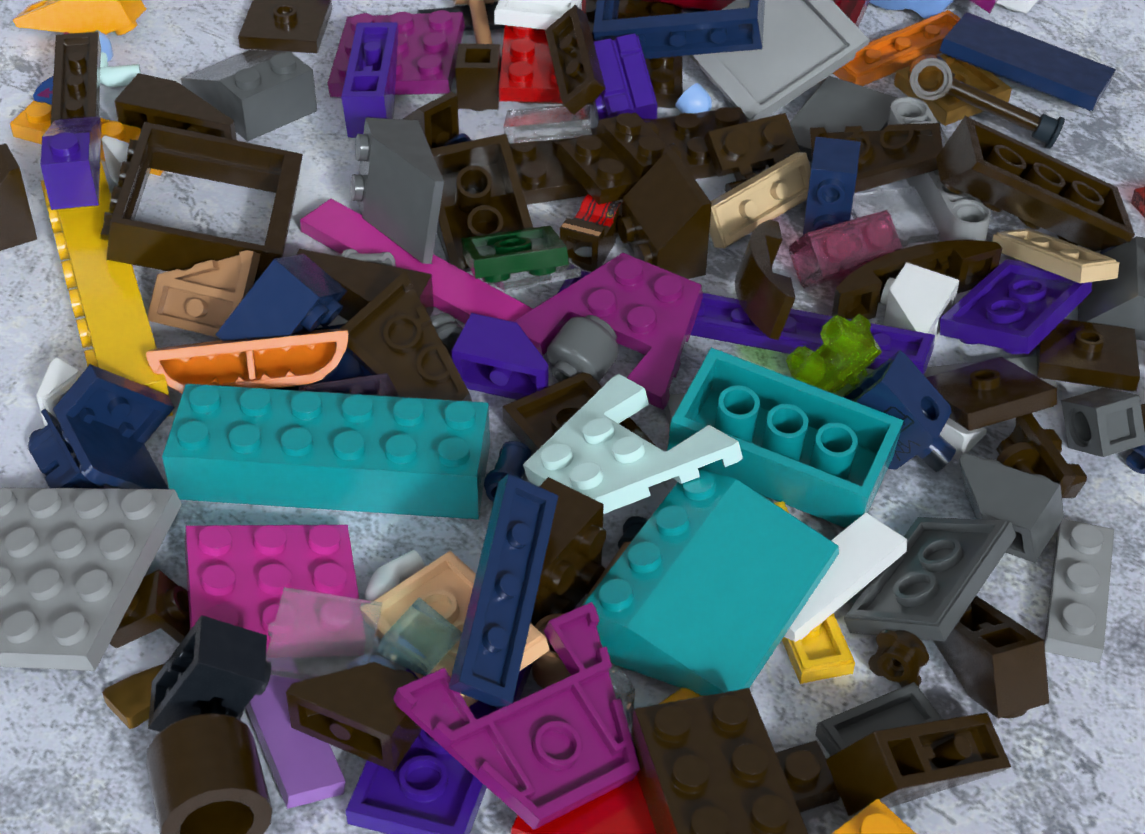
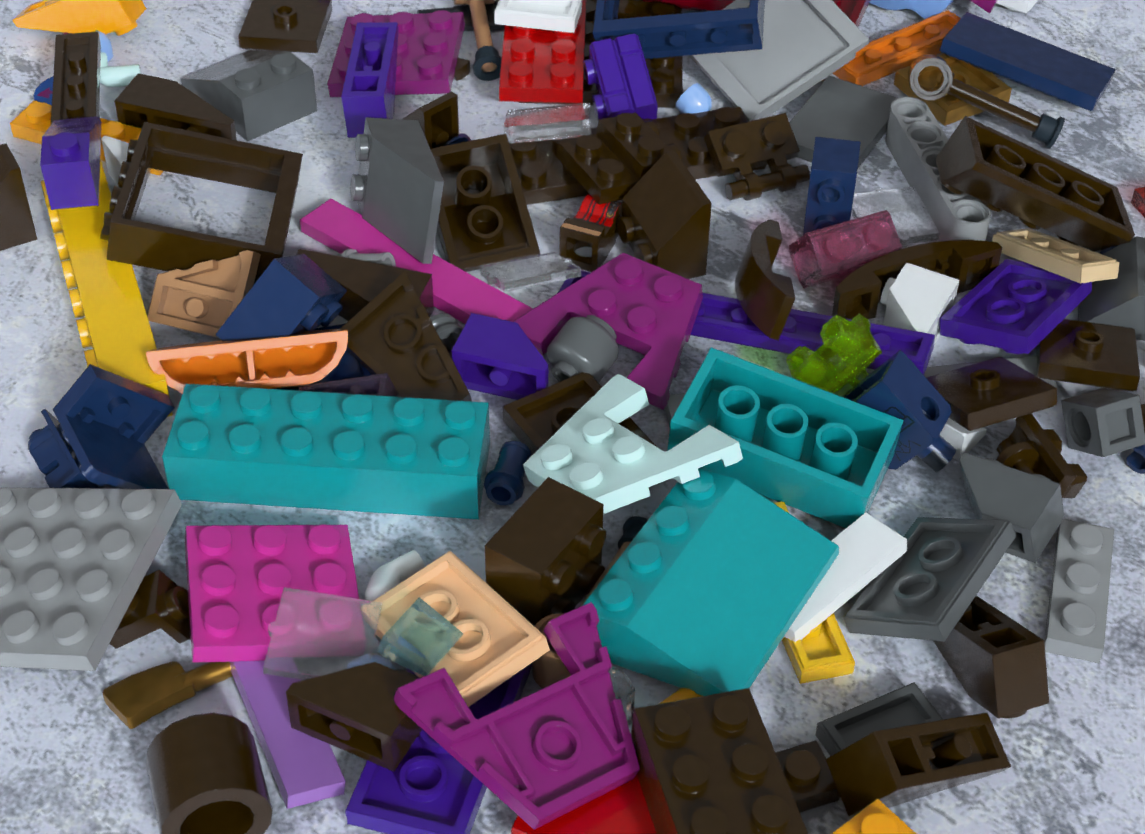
white slope [36,357,81,426] -> none
black brick [148,615,272,732] -> none
dark blue plate [449,474,559,709] -> none
dark brown brick [456,43,500,111] -> none
dark green plate [461,226,569,283] -> none
dark brown plate [545,5,606,115] -> none
tan tile [709,153,811,248] -> none
dark brown wing [810,123,945,193] -> none
dark brown plate [868,630,929,687] -> none

